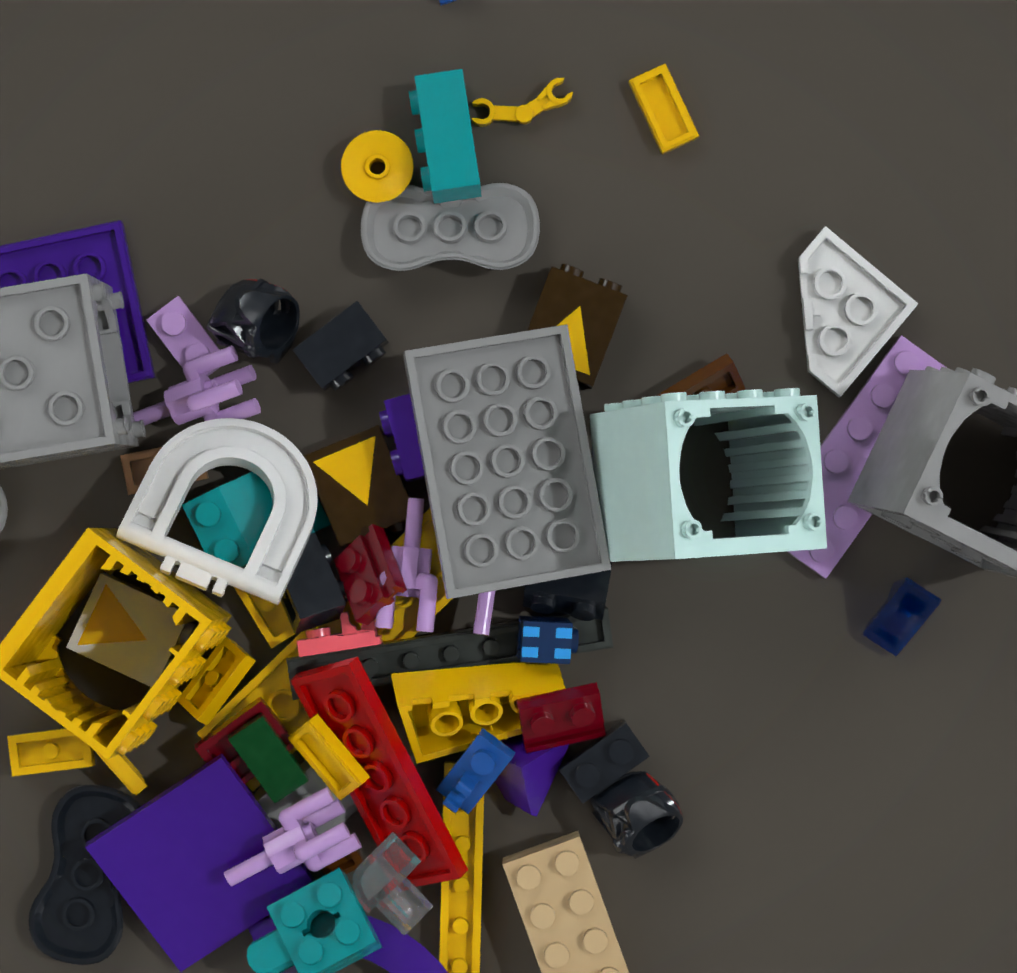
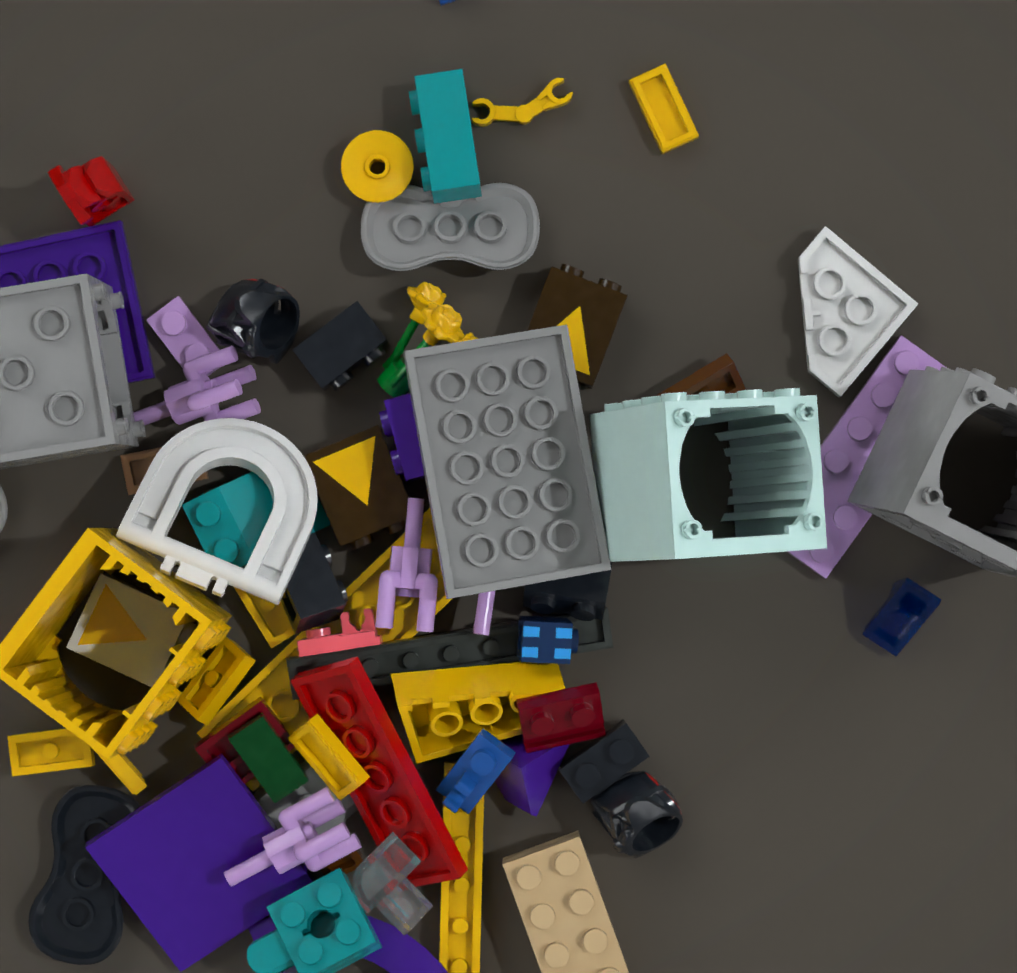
dark red plate [334,524,407,626] -> none
none -> red piece [47,156,135,227]
none -> yellow plant [377,282,478,398]

